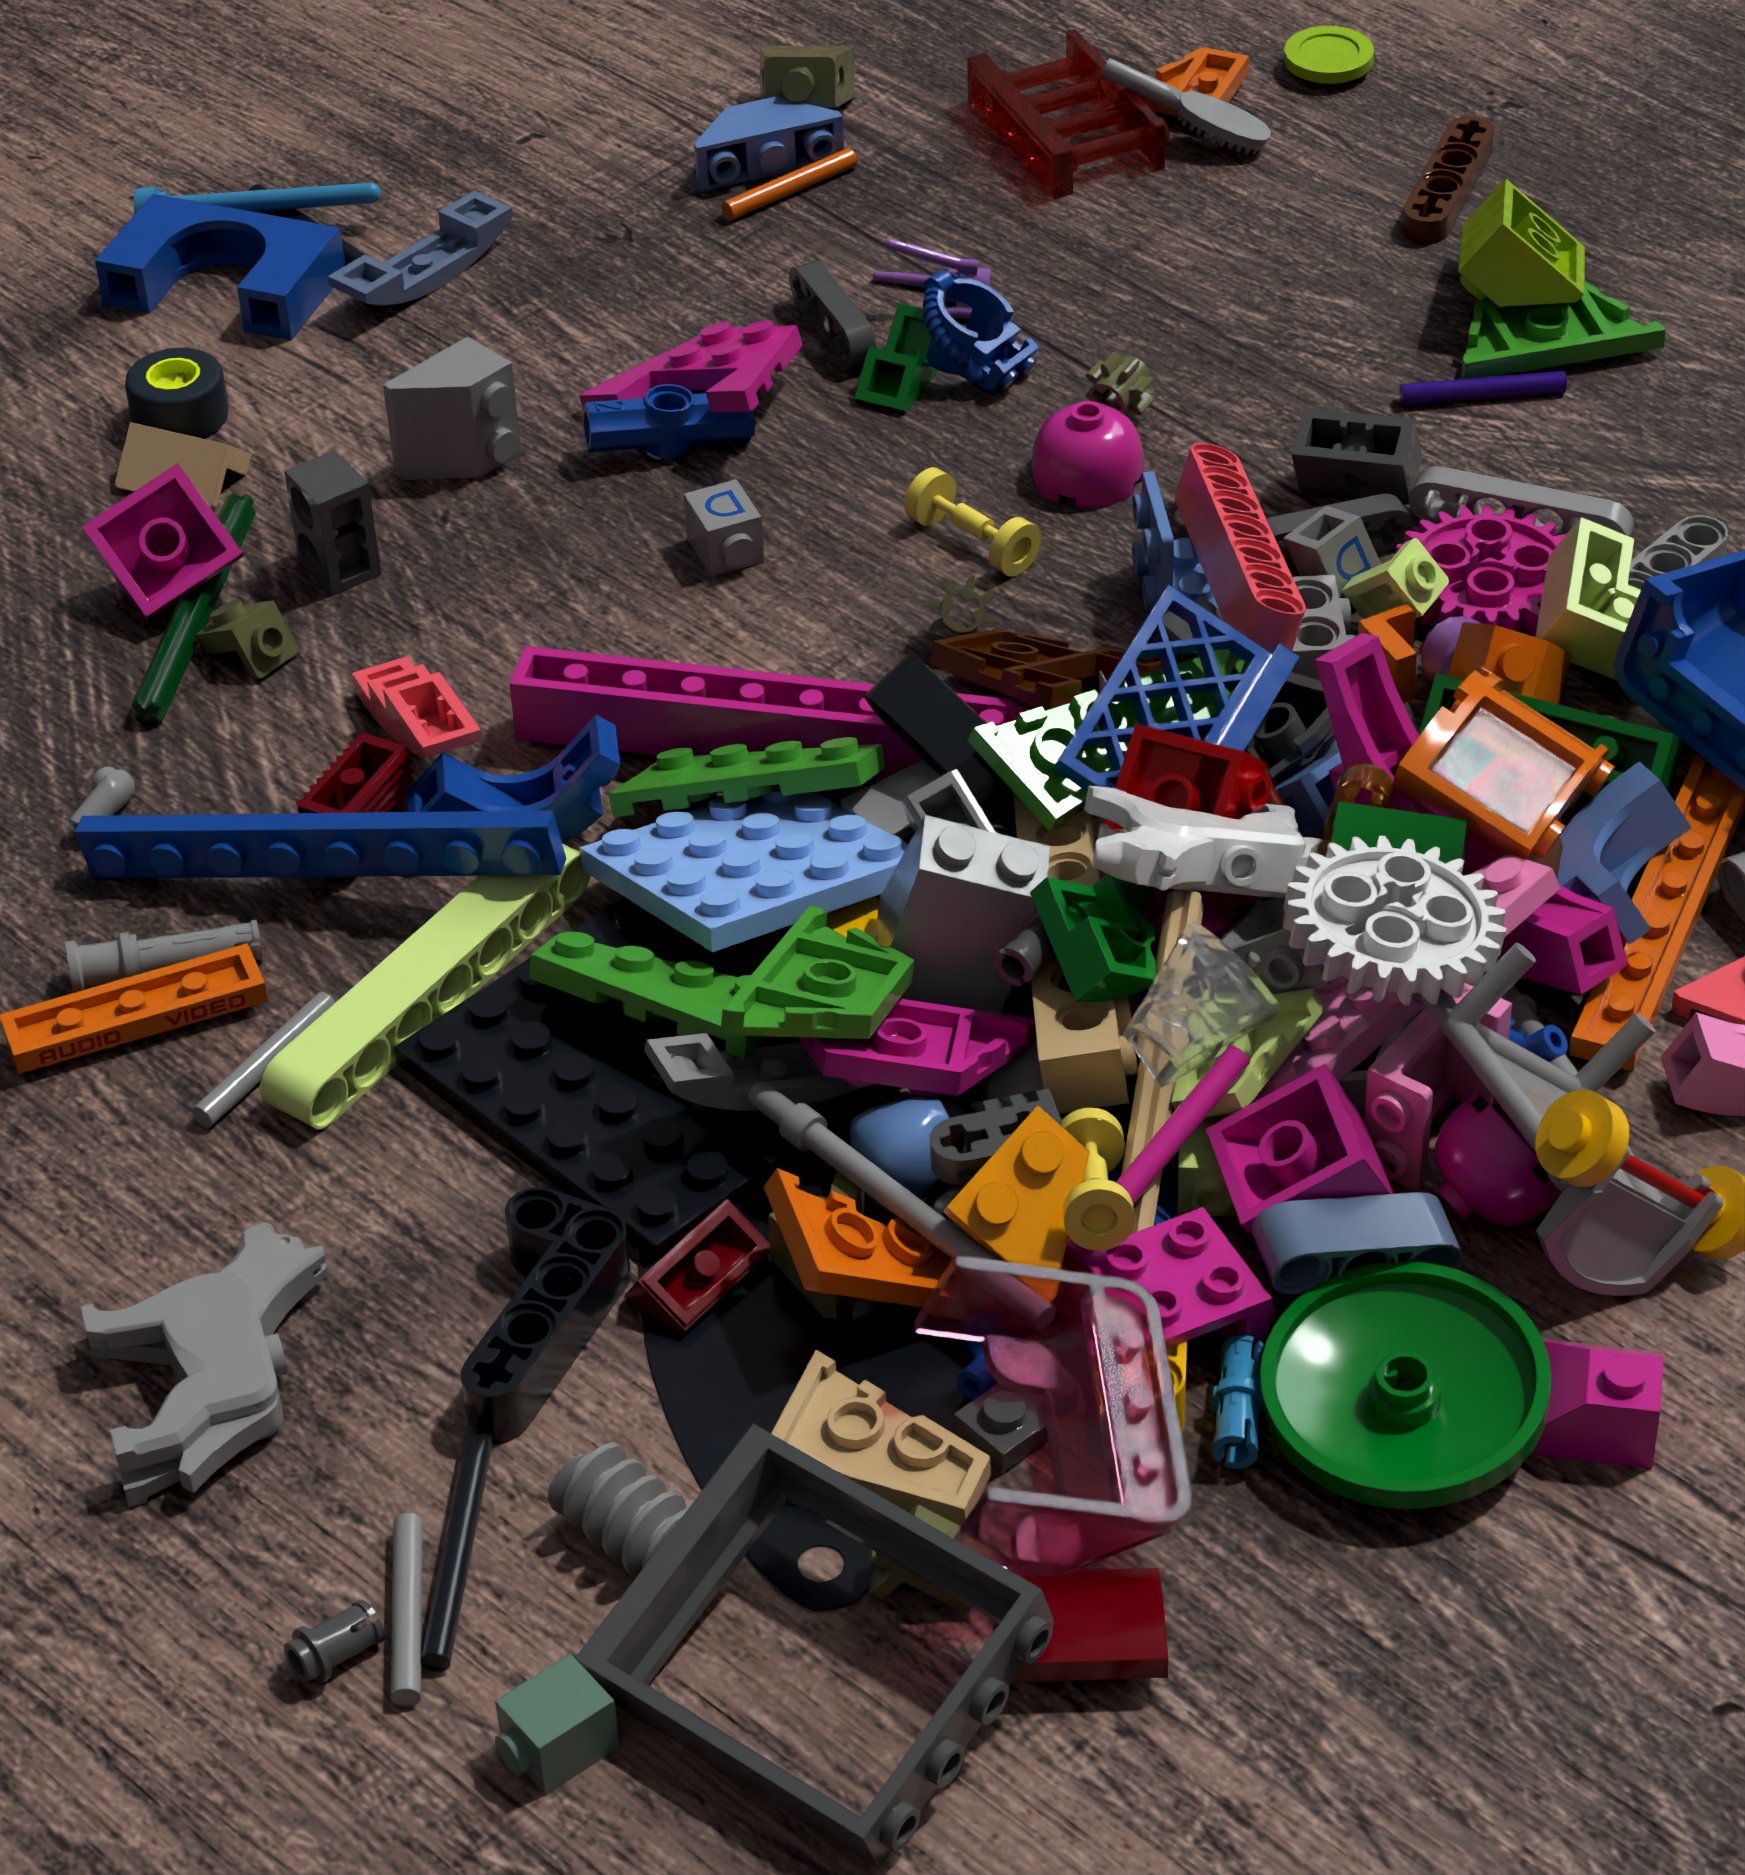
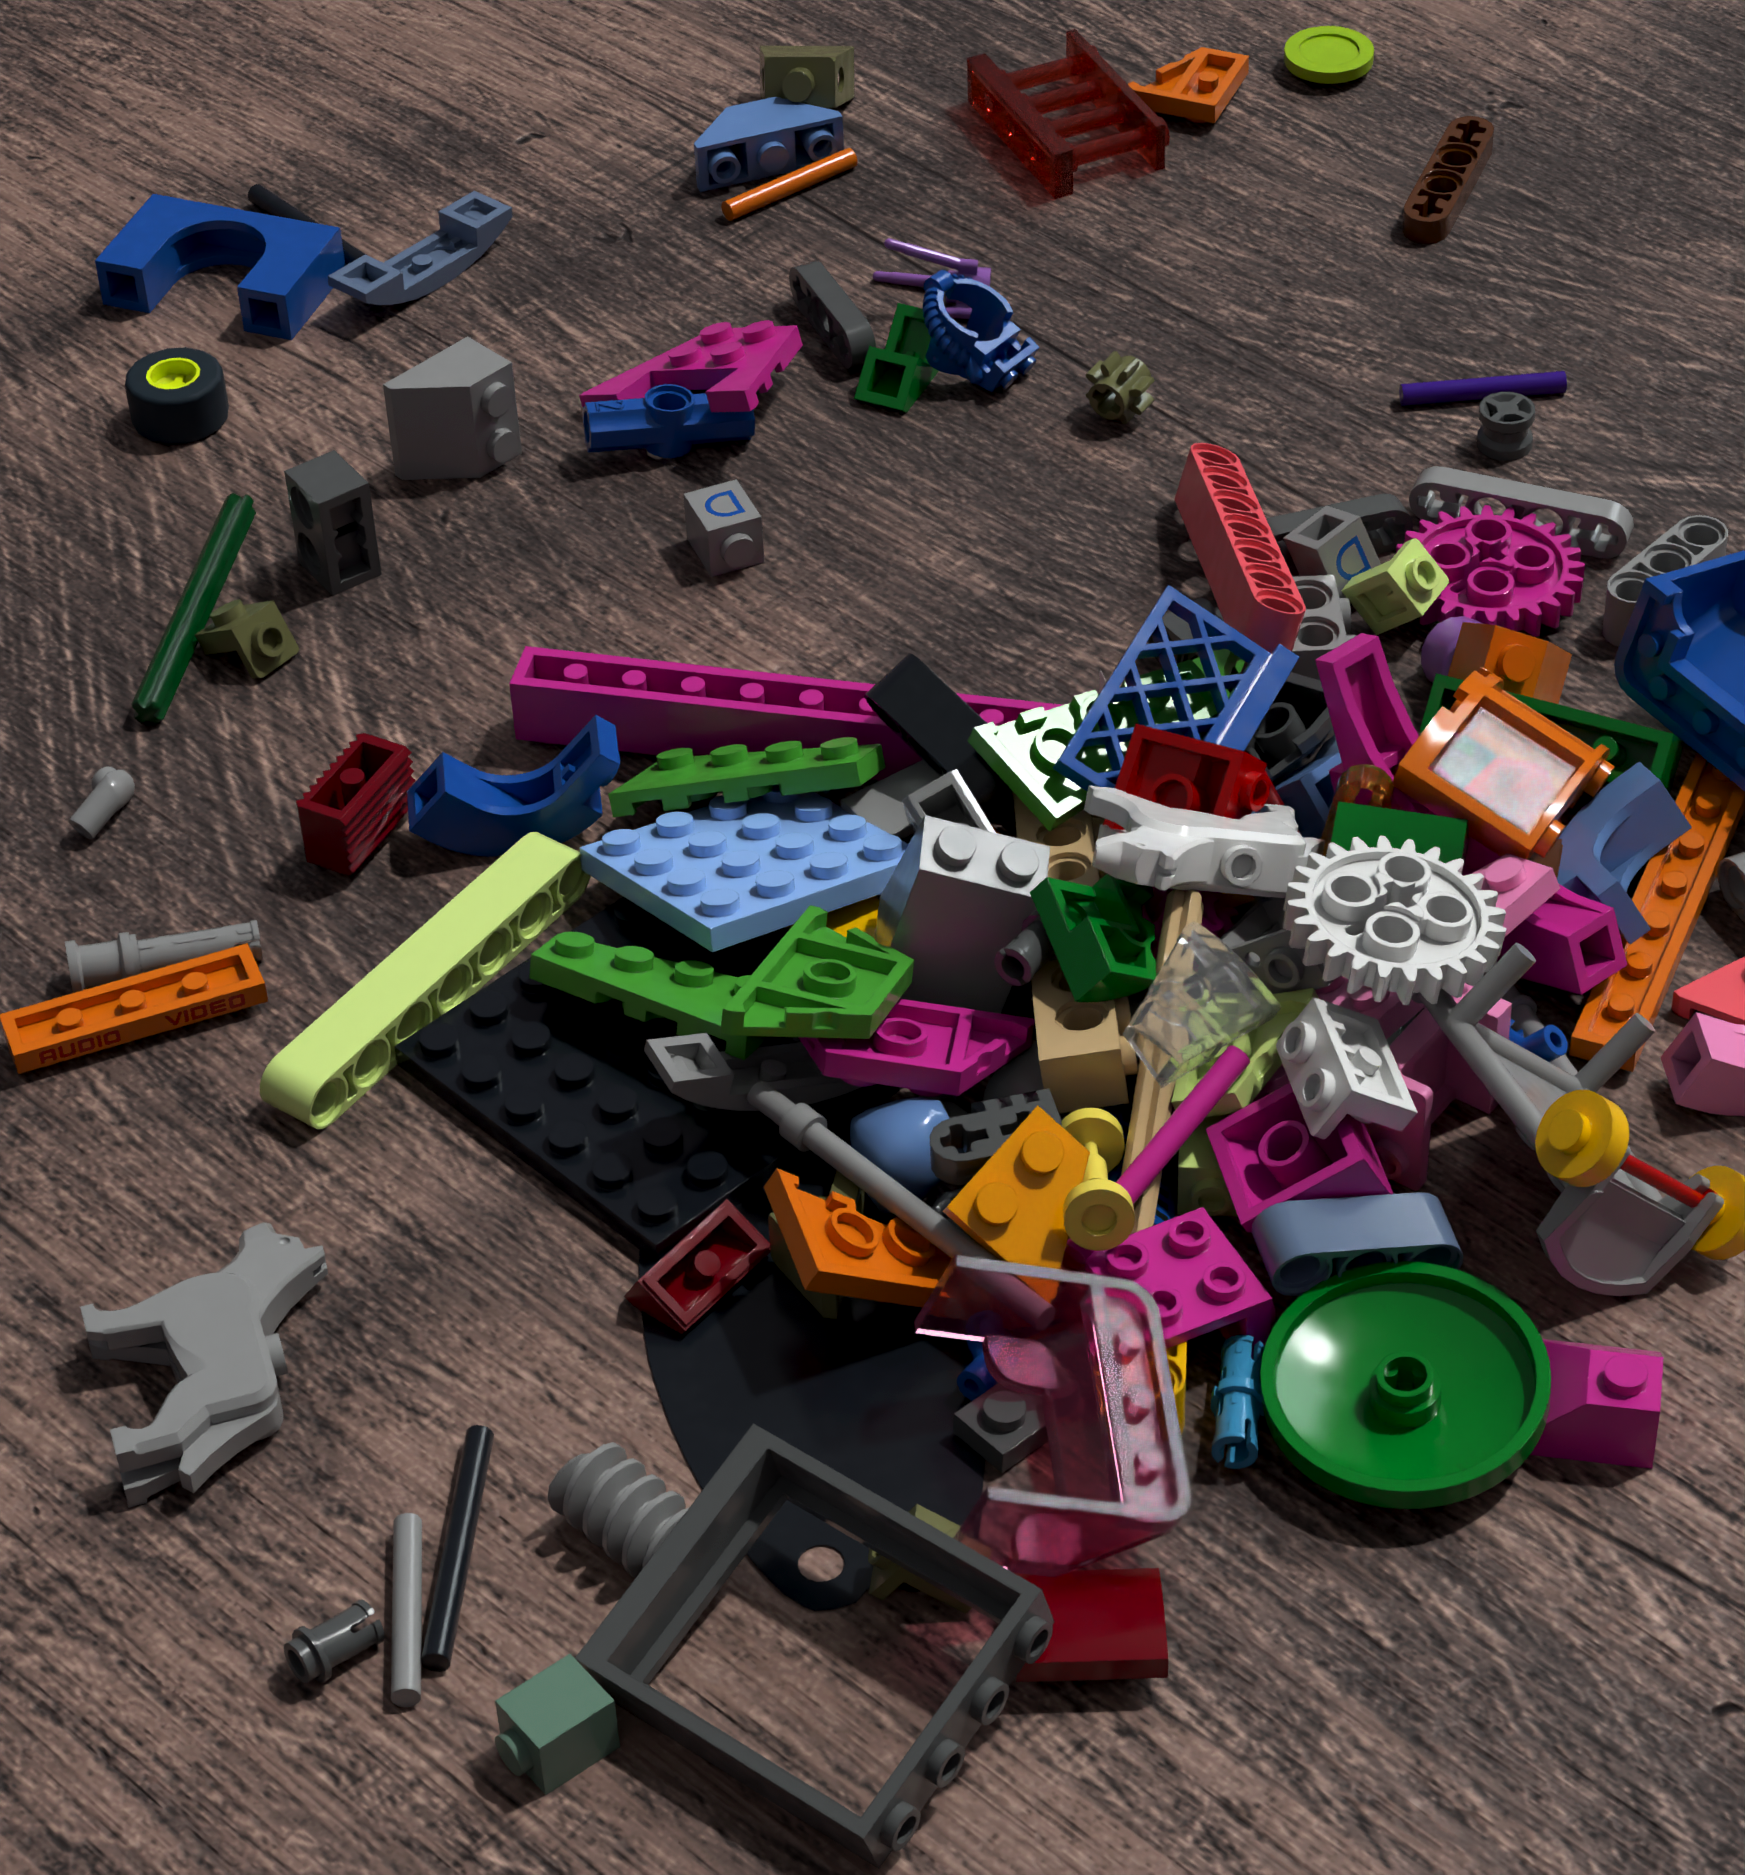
blue plate [74,810,566,879] -> none
dark pink slope [82,463,244,620] -> none
tan panel [115,422,252,510] -> none
dark azure piece [134,183,381,214] -> none
light grey bar [192,992,336,1128] -> none
coral slope [352,656,482,758] -> none
black beam [461,1187,631,1444] -> none
tan wing [771,1350,991,1528] -> none
light yellow wheel [904,467,1042,577] -> none
olive gear [927,575,998,638] -> none
reddish brown wing [930,629,1162,711] -> none
dark pink cylinder [1032,401,1144,509] -> none
light grey piece [1101,58,1271,154] -> none
medium blue bracket [1132,471,1219,613] -> none
dark grey brick [1291,408,1422,505] -> none
orange bracket [1358,604,1417,703] -> none
dark pink cylinder [1435,1091,1562,1226] -> none
lime slope [1458,178,1585,307] -> none
bright green wing [1462,282,1666,379] -> none
brick [1535,517,1641,681] -> none
none -> white bracket [1276,997,1418,1139]
none -> dark grey wheel [1477,392,1535,461]

